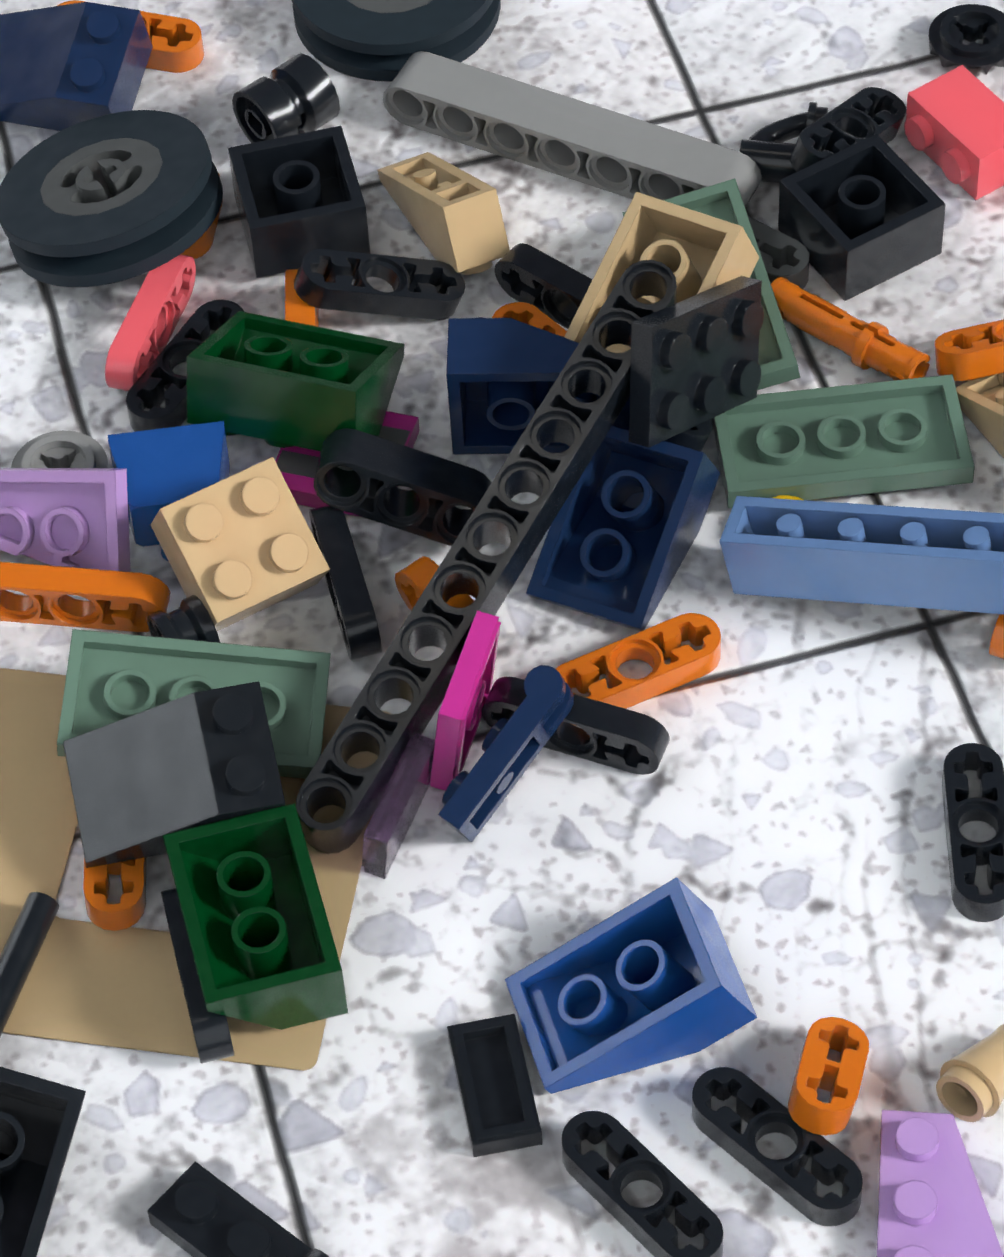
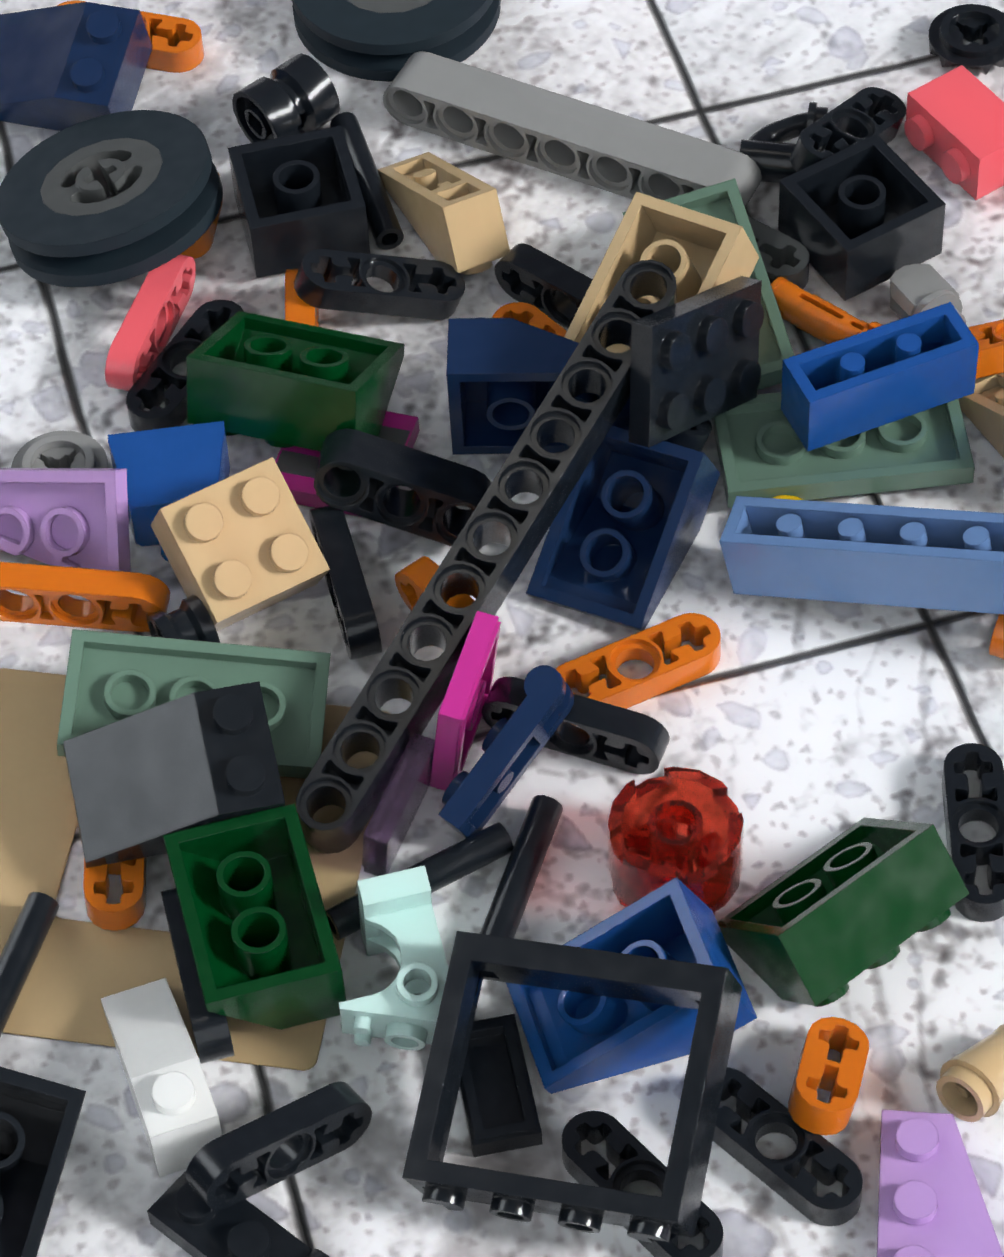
none -> white slope [100,978,222,1177]
none -> black beam [185,1081,372,1210]
none -> black piece [325,822,514,940]
none -> black piece [330,112,404,250]
none -> light aqua tile [339,865,448,1050]
none -> black window [402,931,742,1243]
none -> black piece [480,795,563,938]
none -> clear red brick [608,766,744,915]
none -> dark green slope [718,817,970,1007]
none -> blue brick [781,302,979,452]
none -> light grey arm [890,264,966,324]

